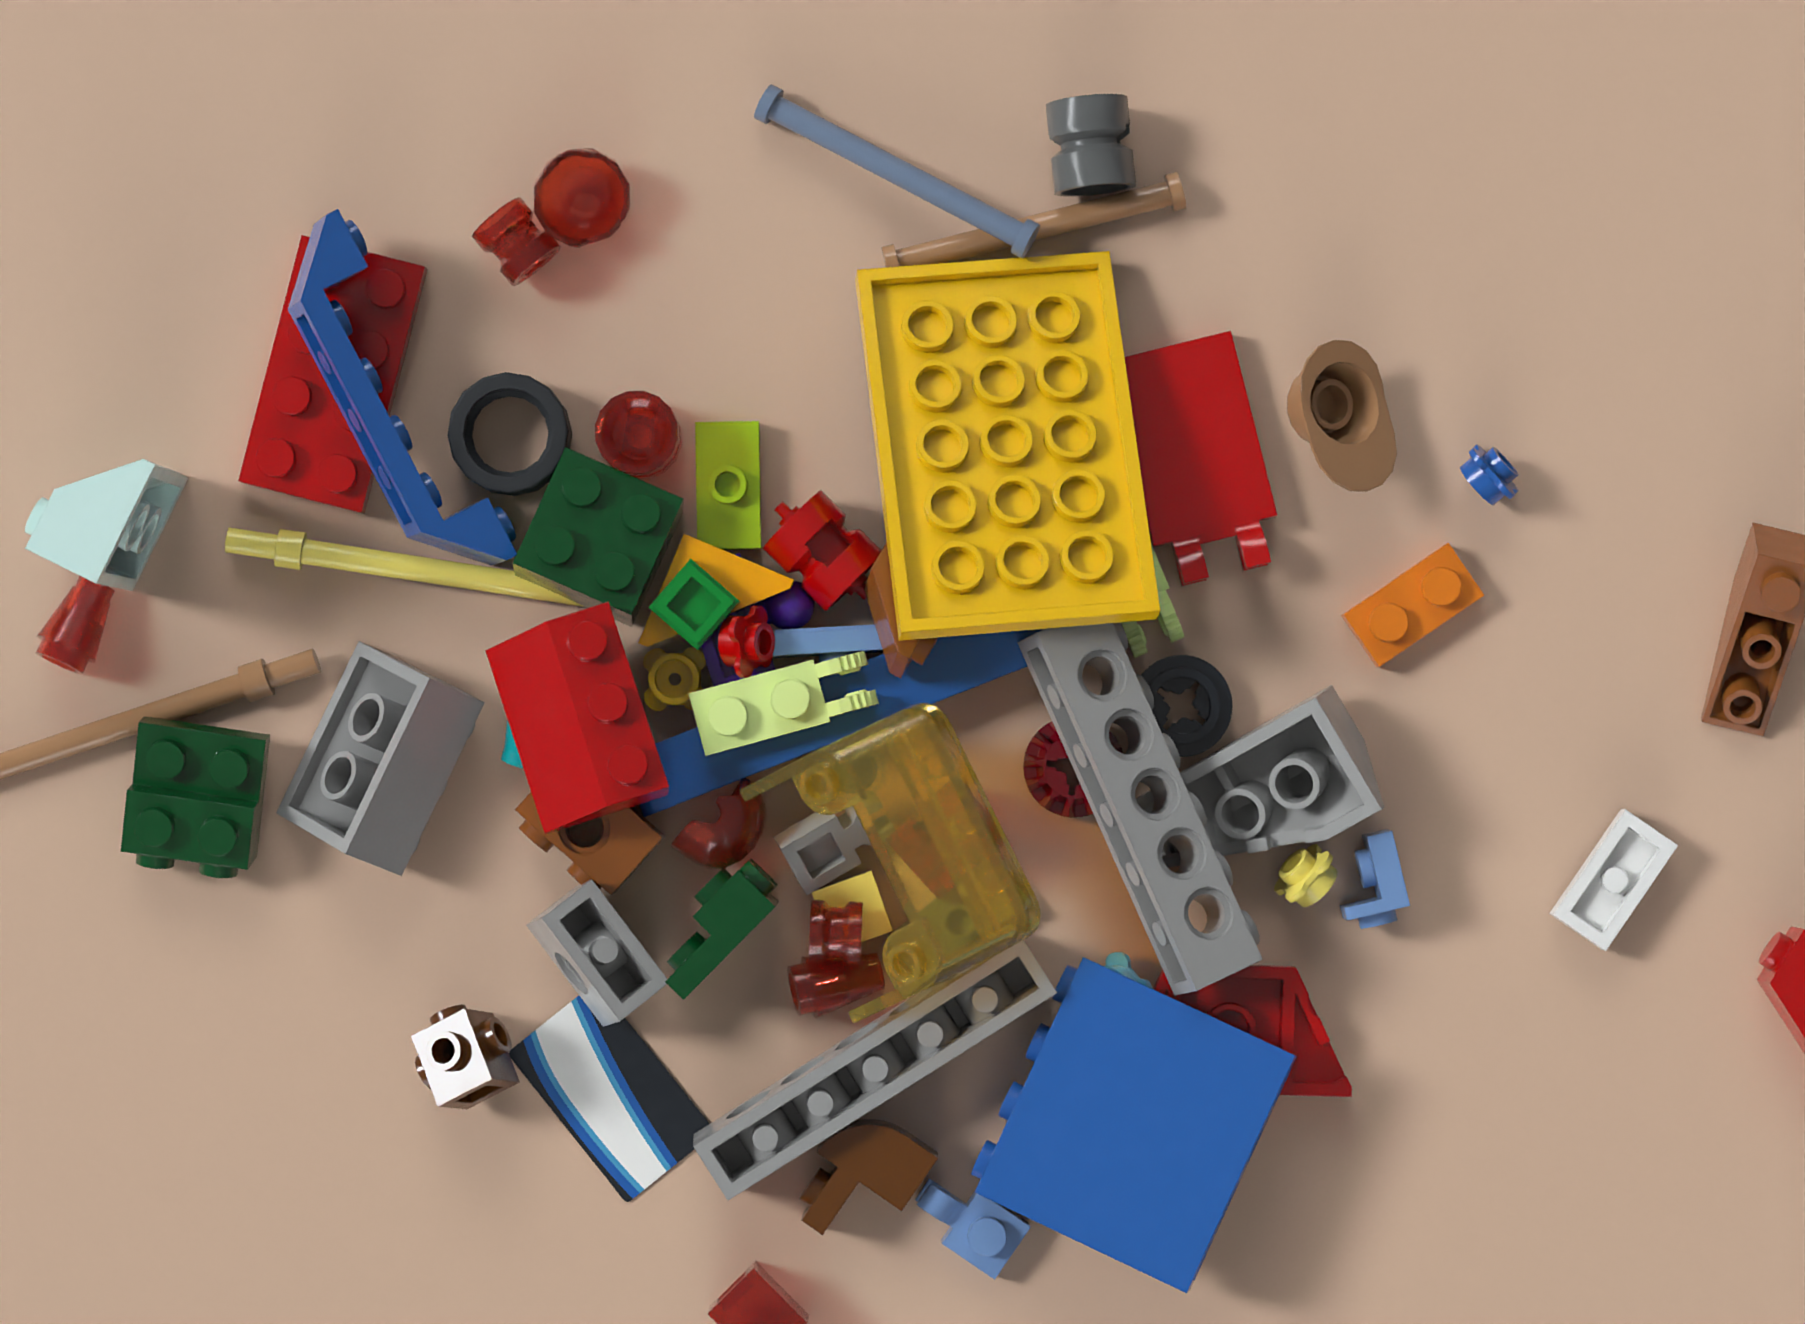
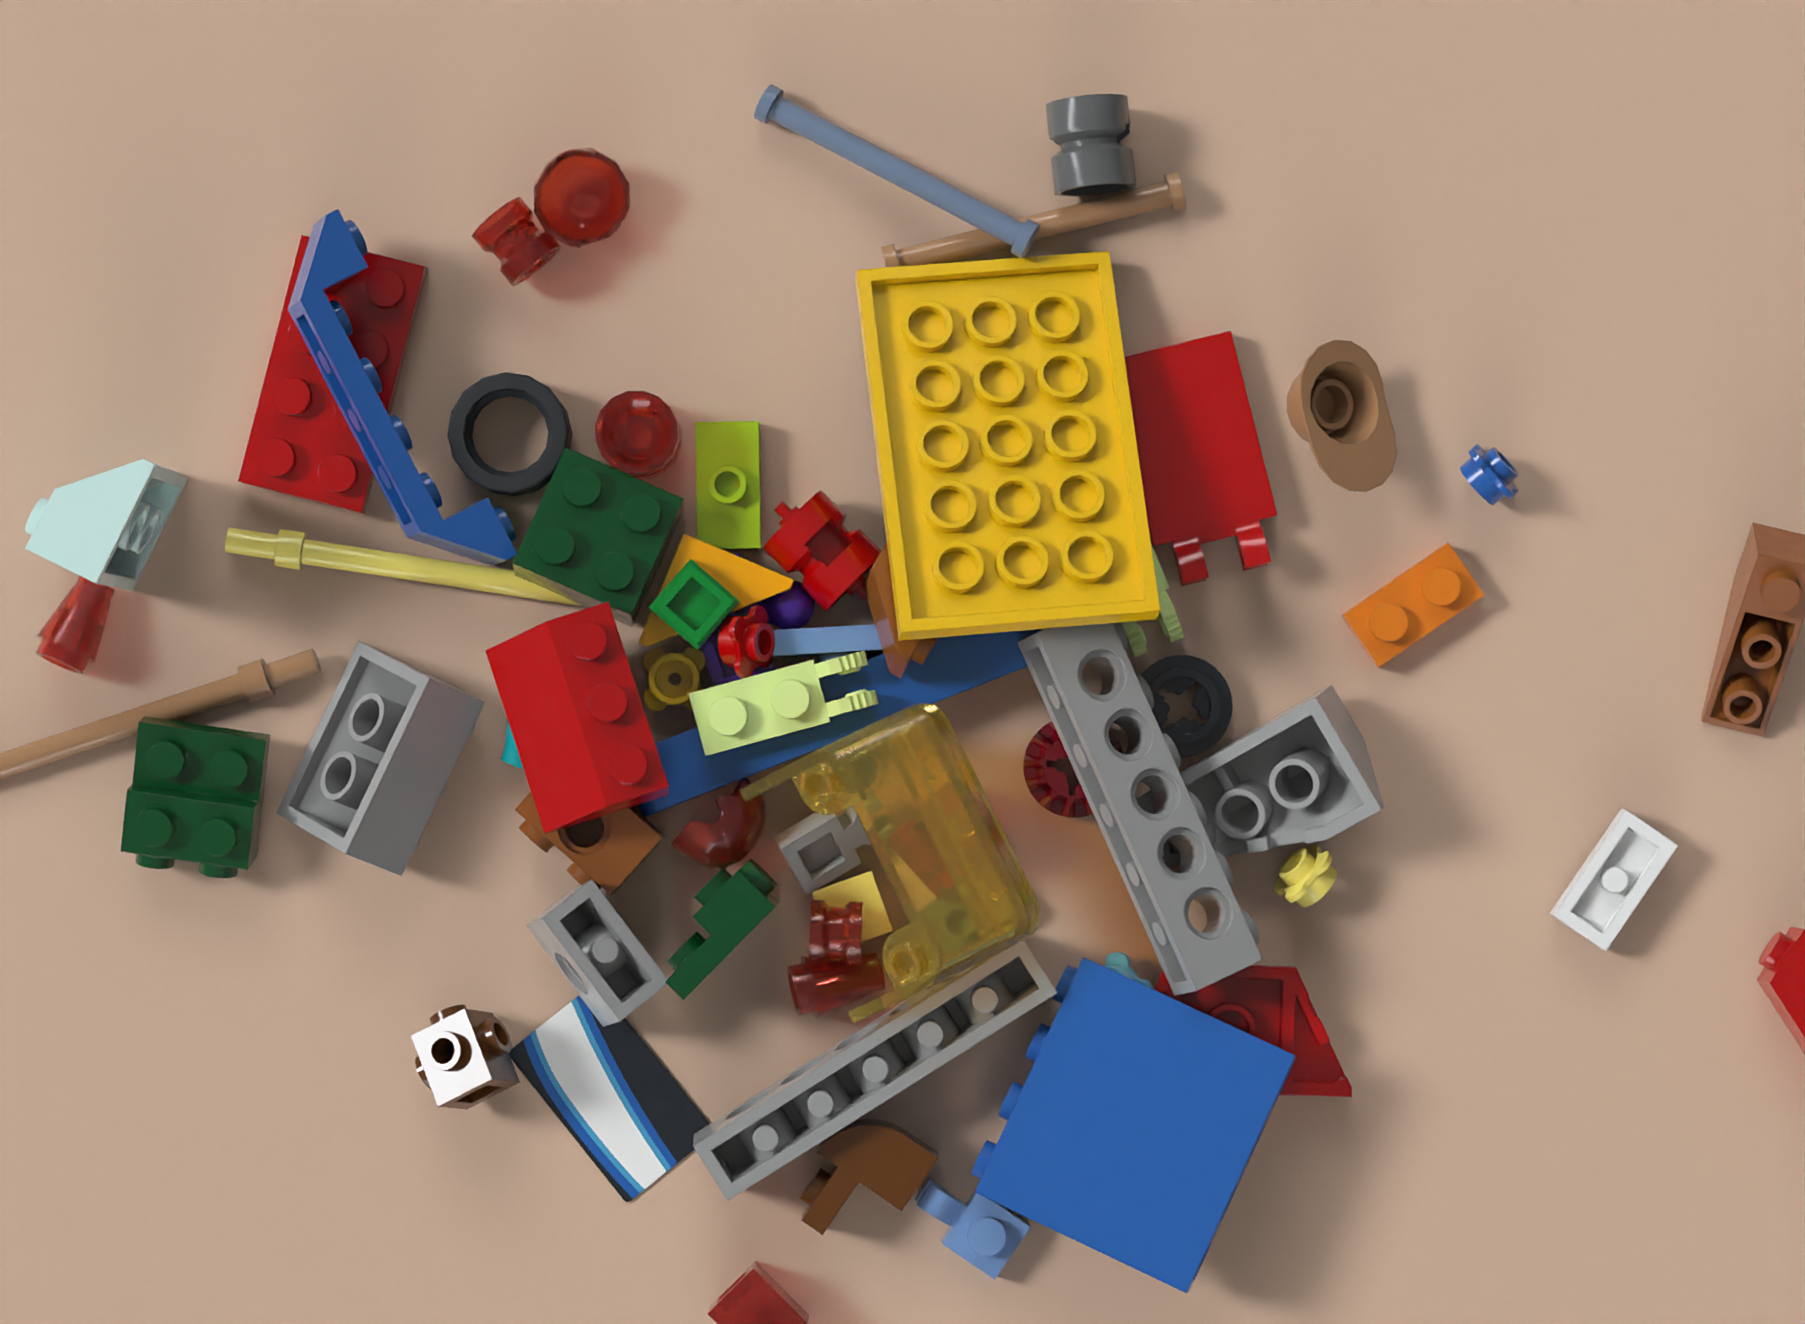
medium blue bracket [1340,829,1410,929] -> none

